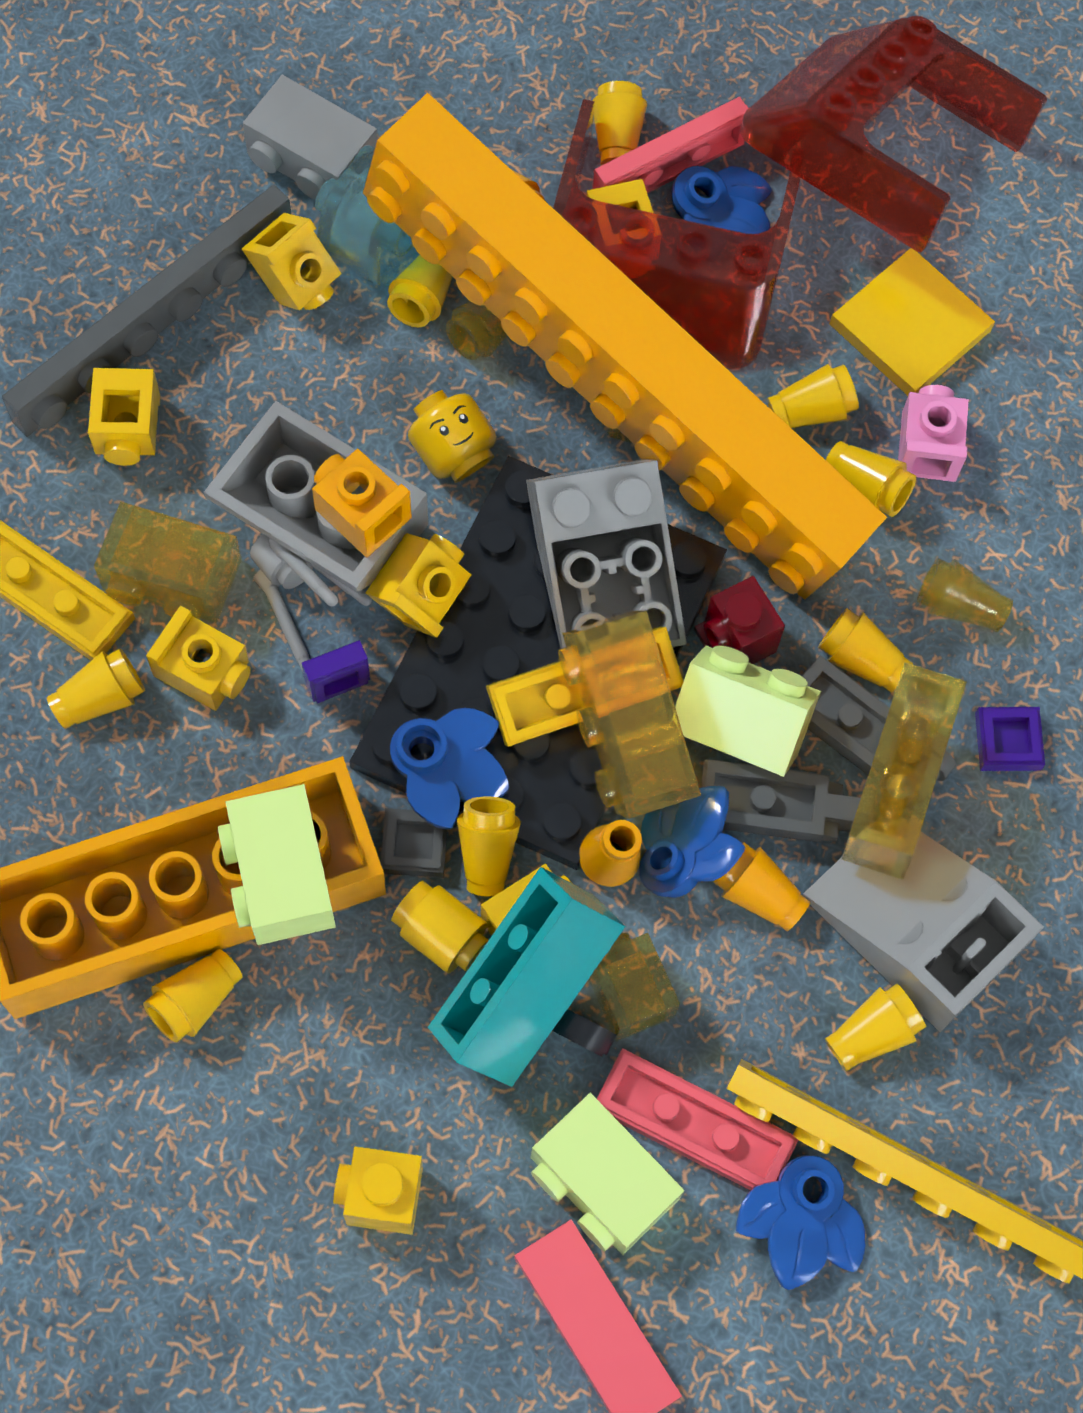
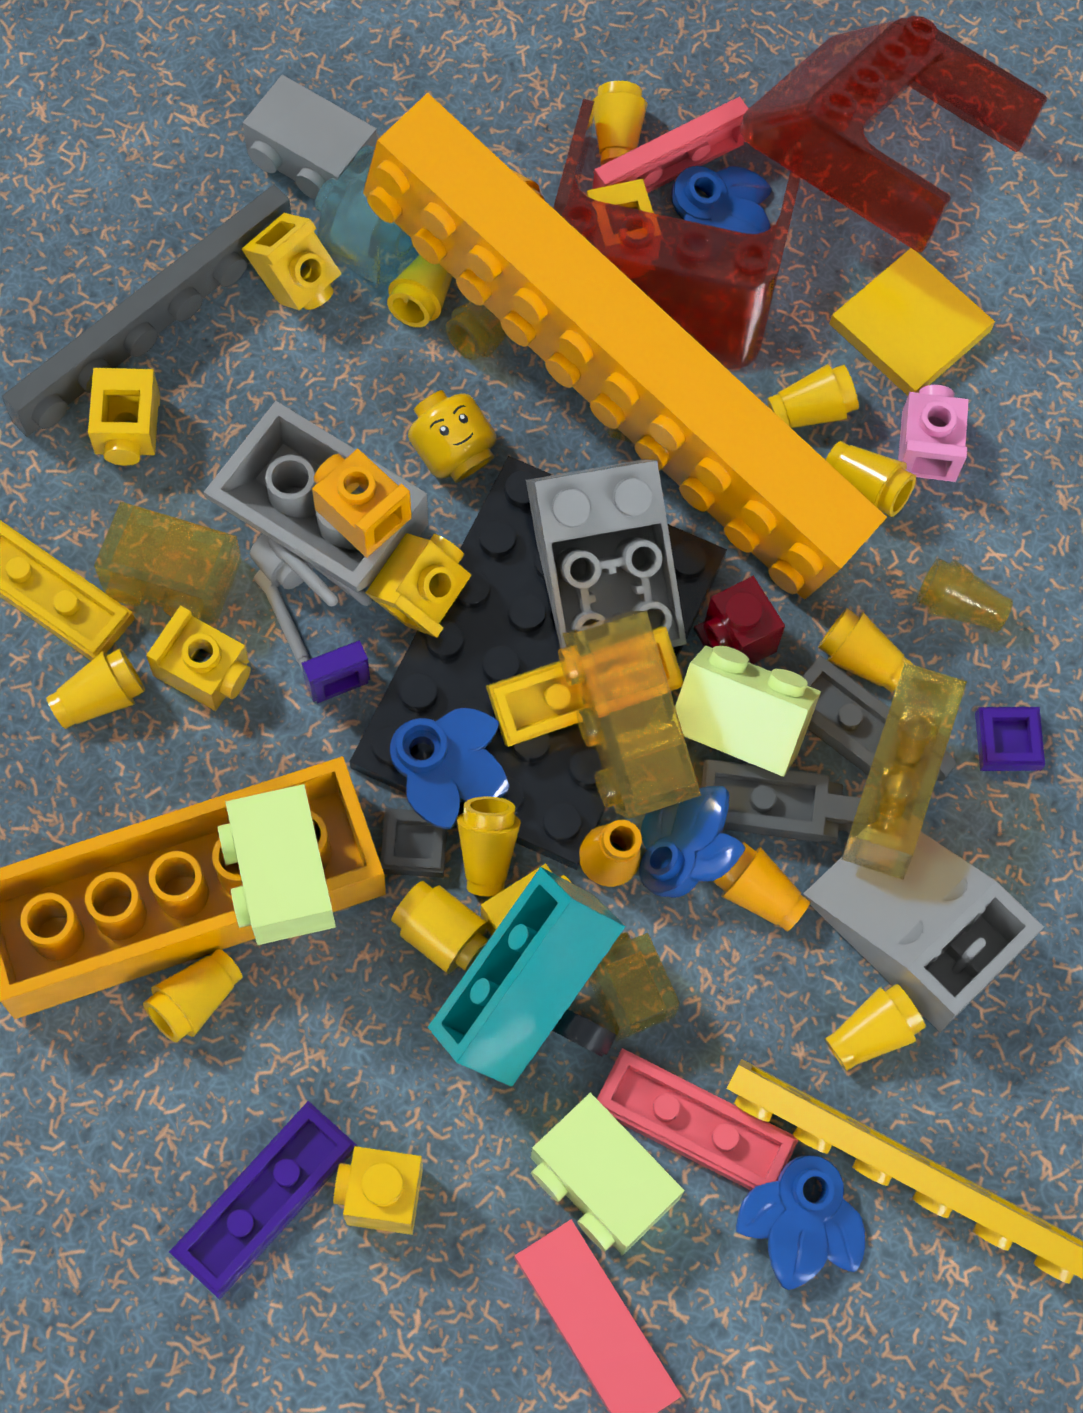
none -> dark purple tile [169,1101,357,1300]

